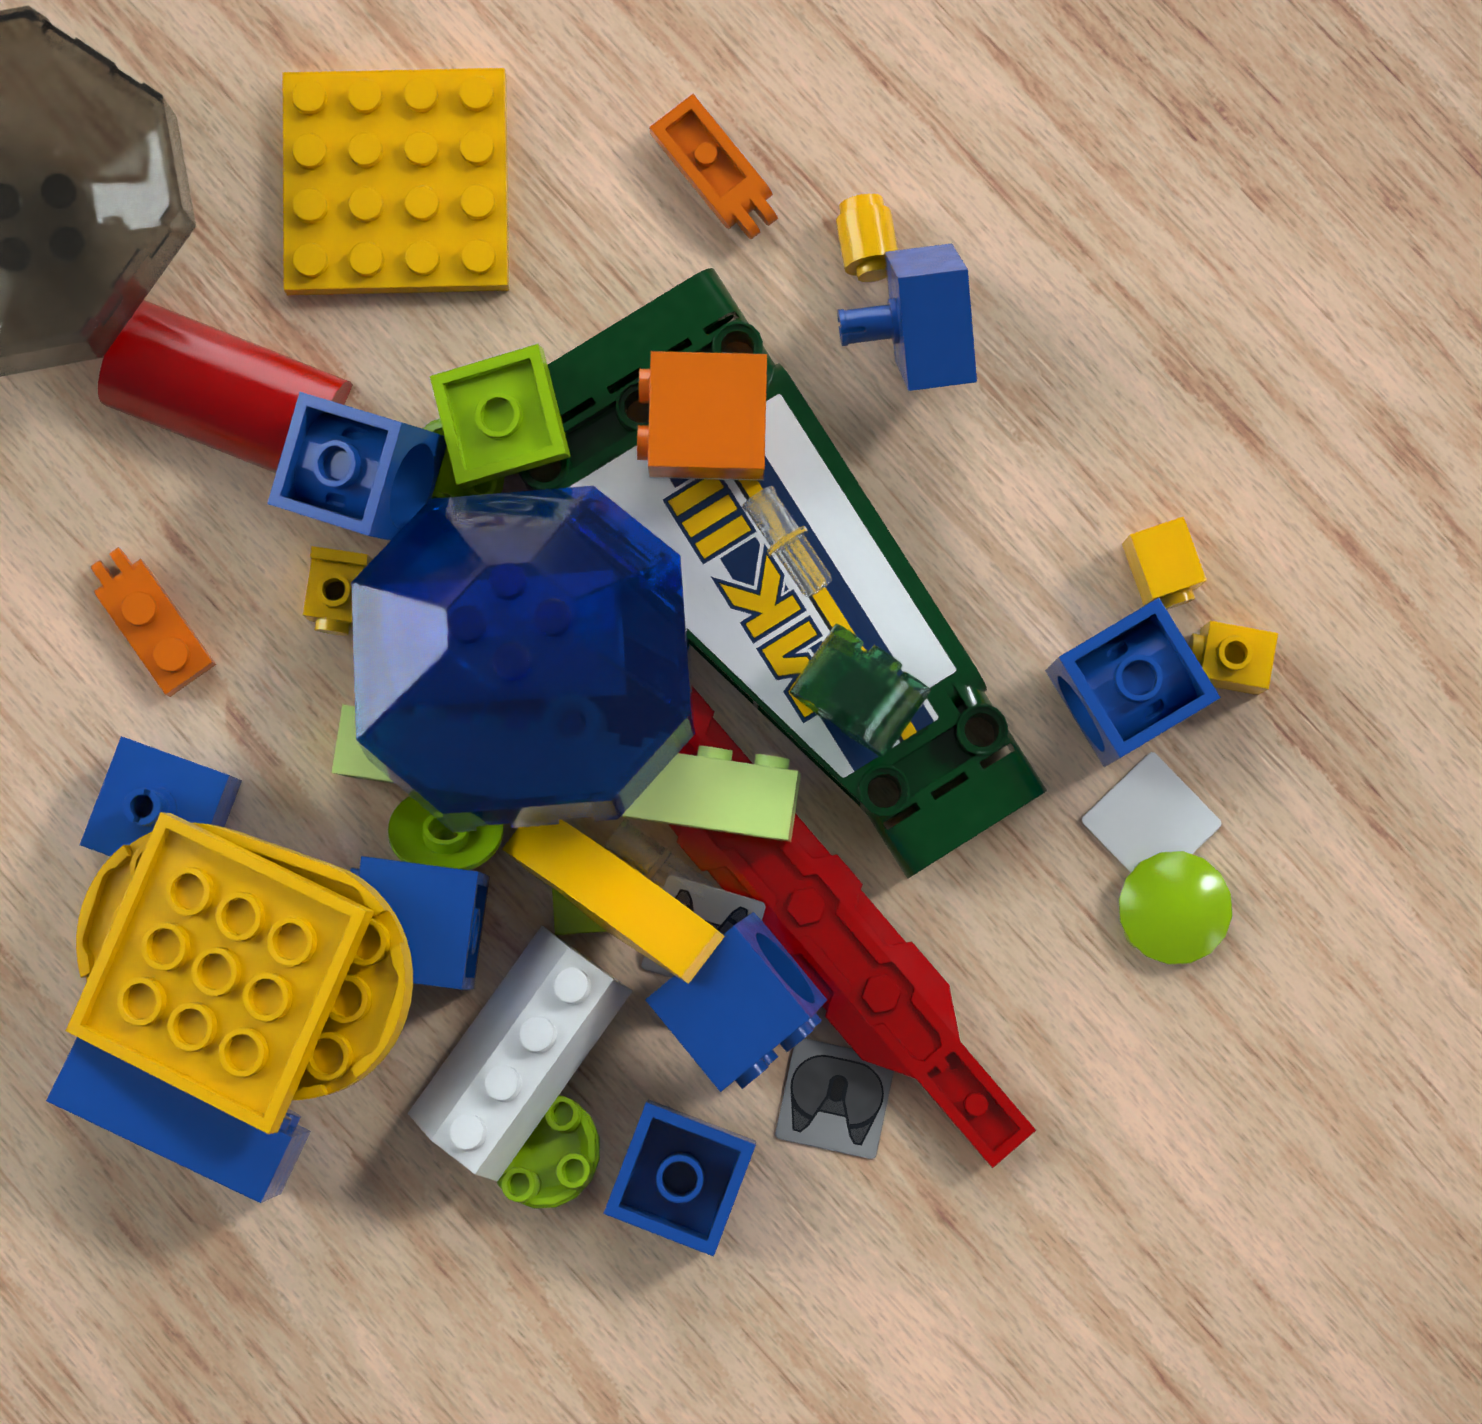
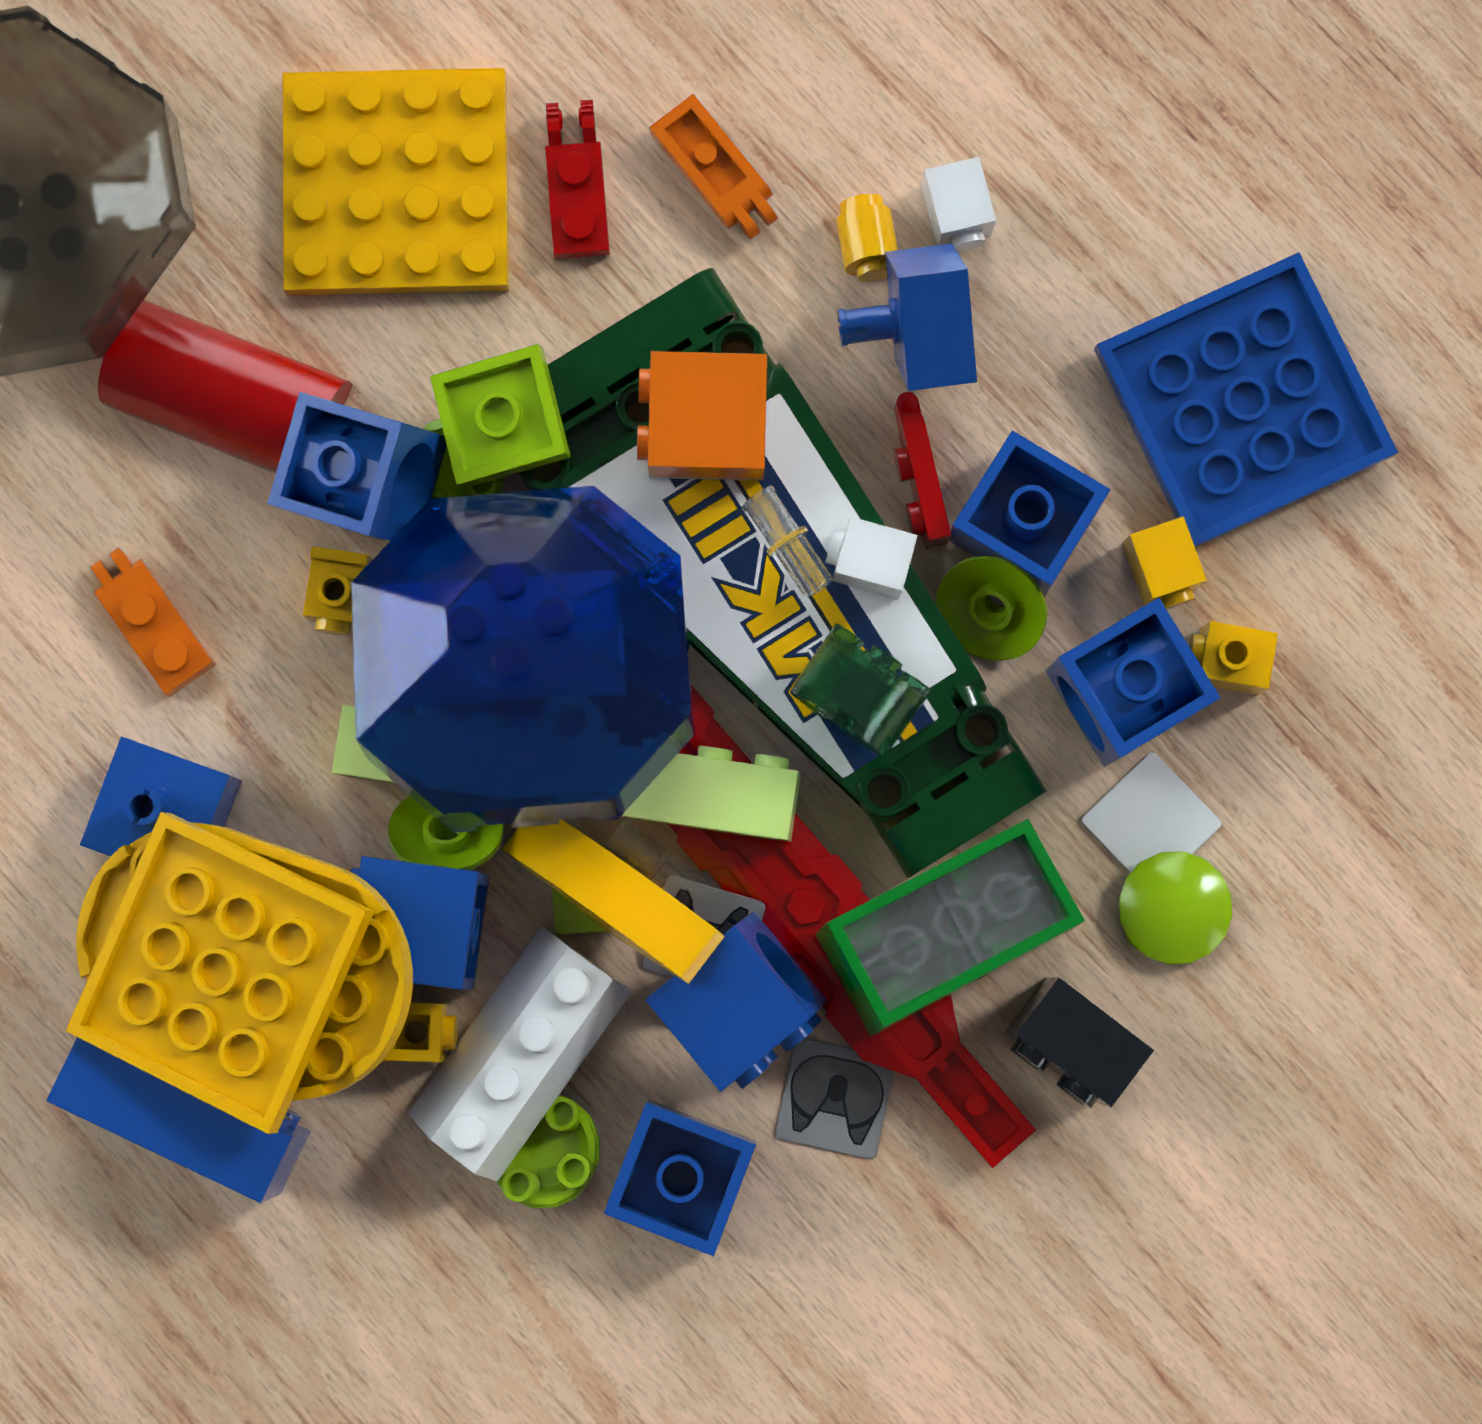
none -> yellow brick [383,1002,457,1062]
none -> red hinge [545,100,610,260]
none -> clear brick [815,819,1085,1037]
none -> white brick [825,517,918,599]
none -> red hinge [893,392,951,549]
none -> white brick [921,157,996,252]
none -> lime dish [936,556,1047,661]
none -> blue brick [949,430,1111,598]
none -> black brick [1005,977,1154,1108]
none -> blue plate [1094,252,1398,548]

